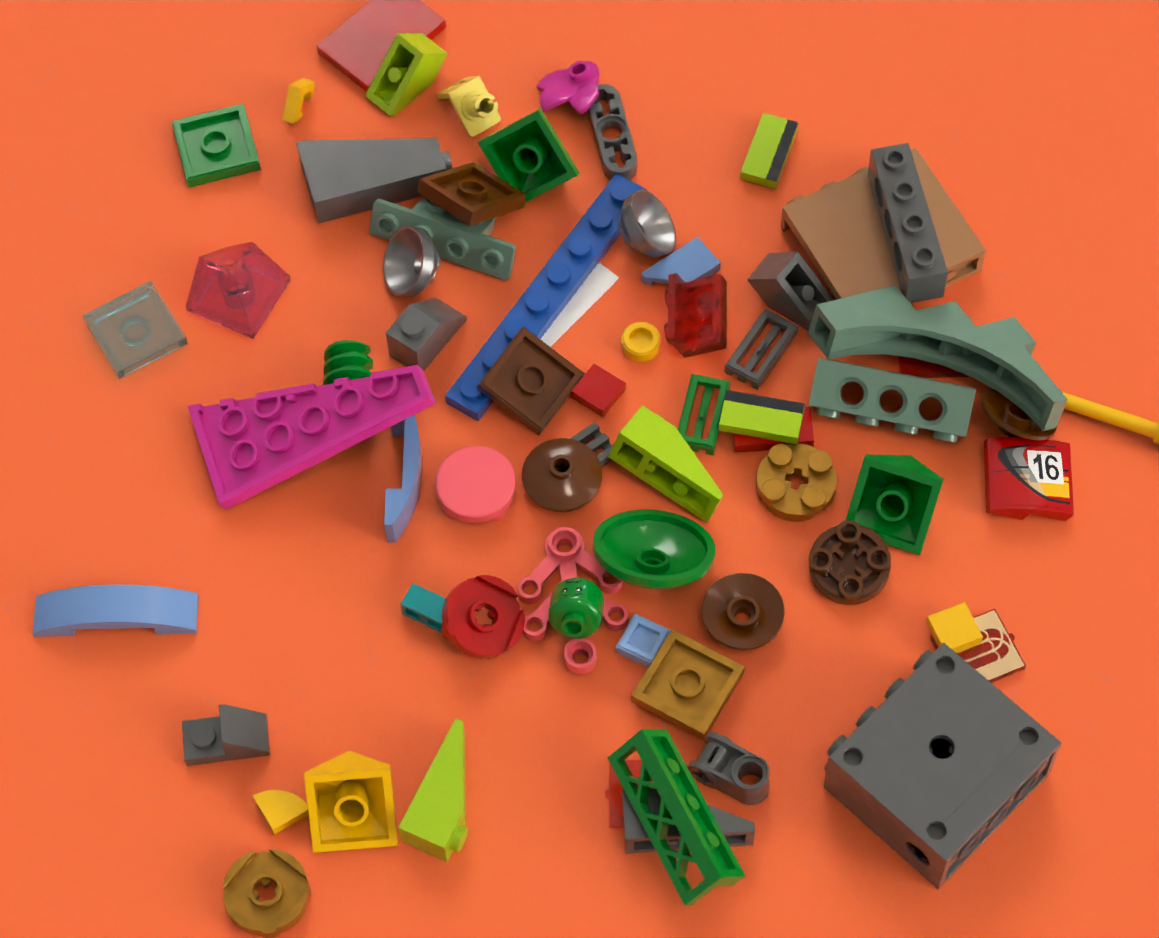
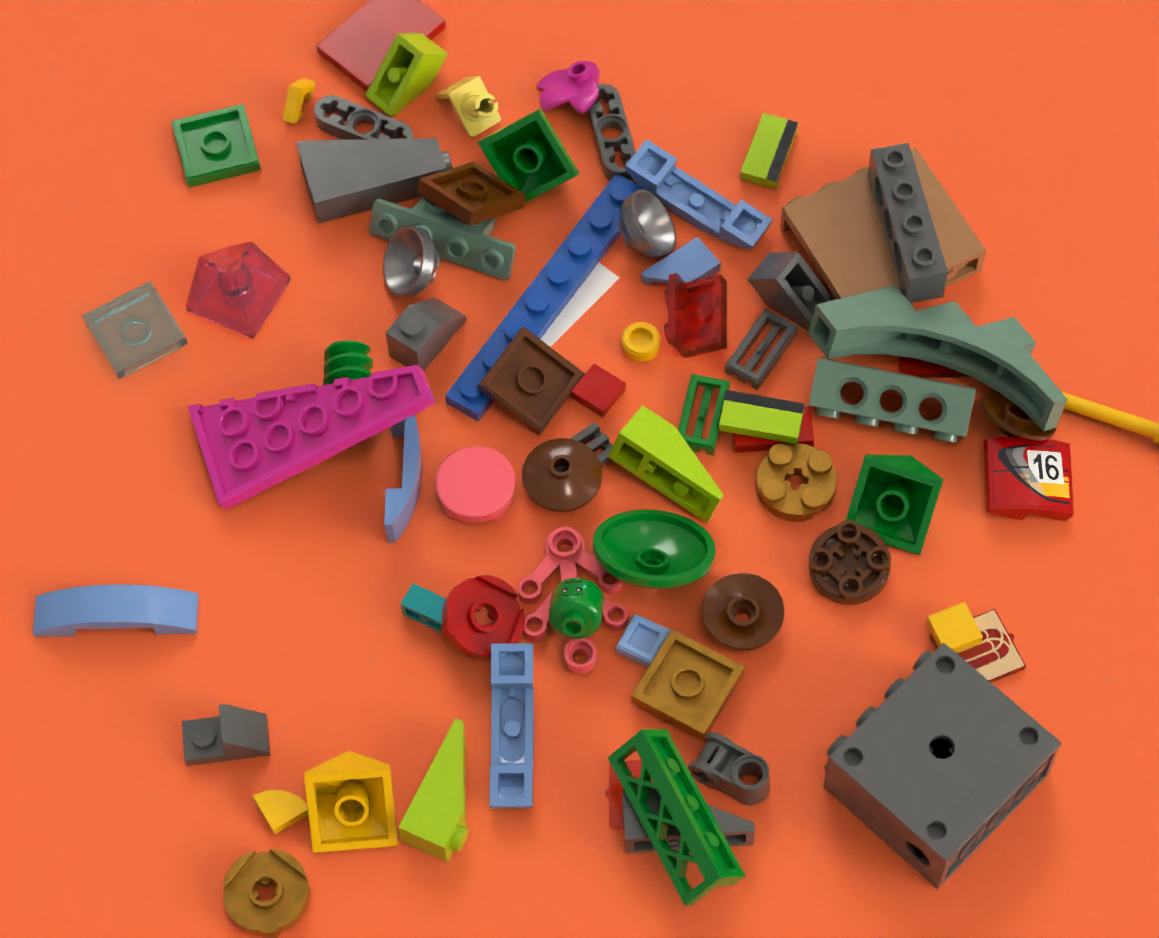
none -> dark grey beam [314,95,413,140]
none -> medium blue slope [490,643,534,809]
none -> medium blue slope [625,139,773,250]

